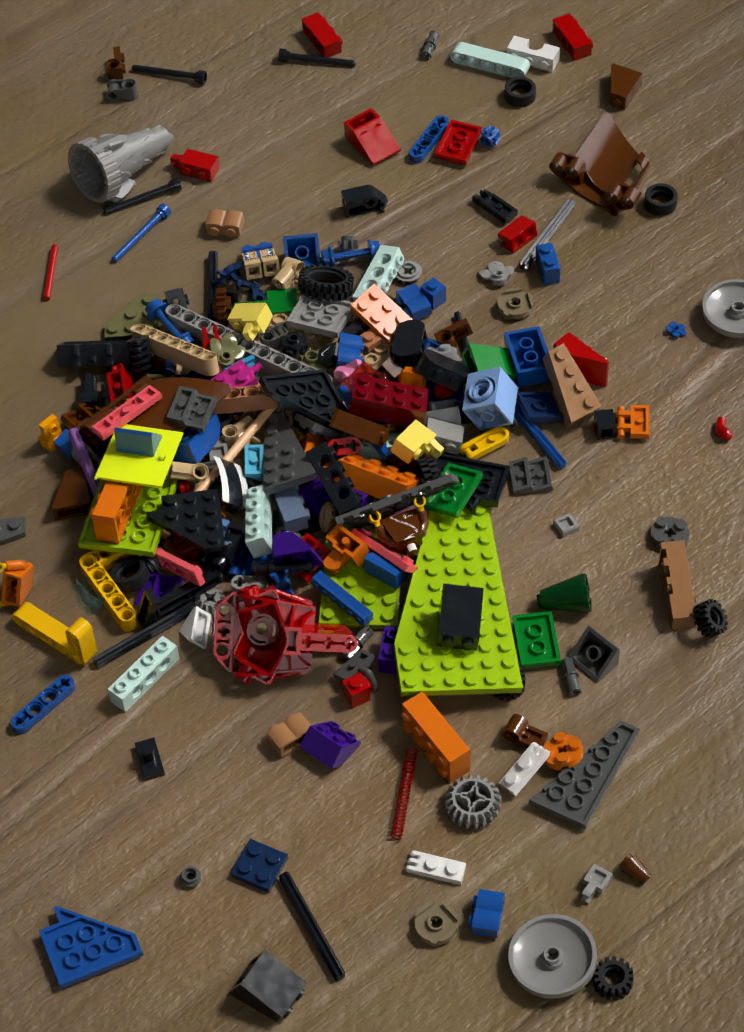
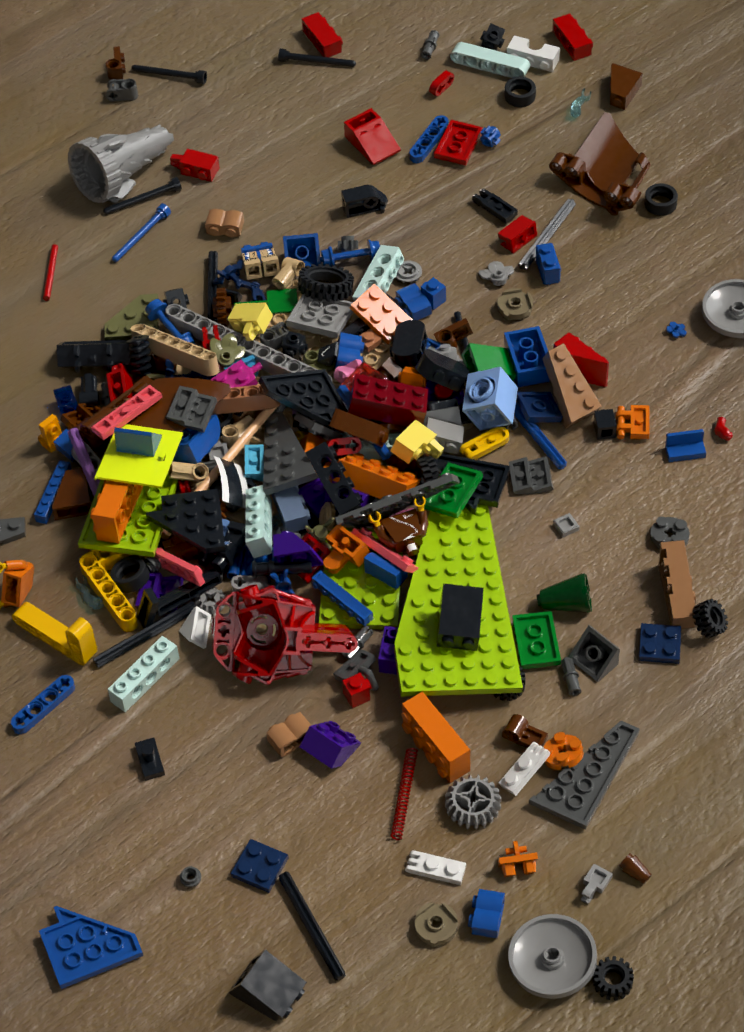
none -> blue piece [34,460,72,524]
none -> clear blue brick [53,385,77,415]
none -> olive plant [305,517,335,549]
none -> red beam [429,70,455,96]
none -> black brick [480,23,505,51]
none -> orange hips [497,841,538,877]
none -> clear light blue arm [570,88,591,118]
none -> dark blue plate [639,623,681,664]
none -> blue panel [665,429,706,462]

